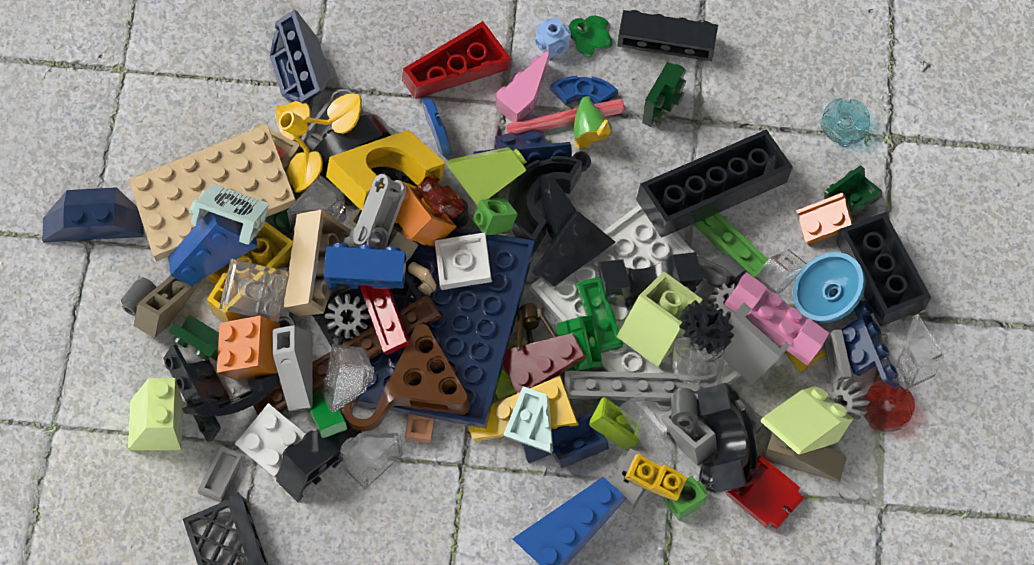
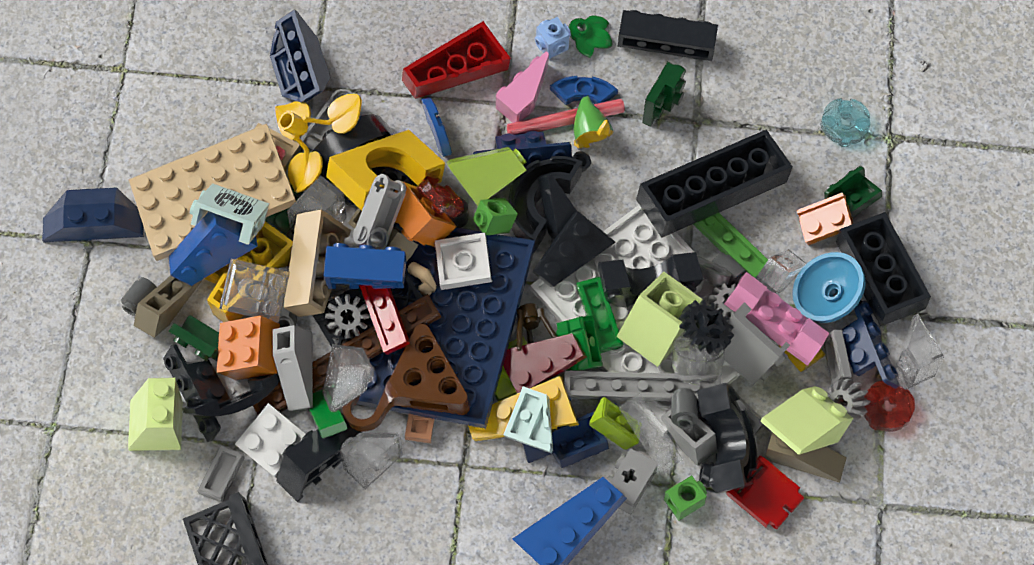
yellow slope [625,454,687,501] -> none

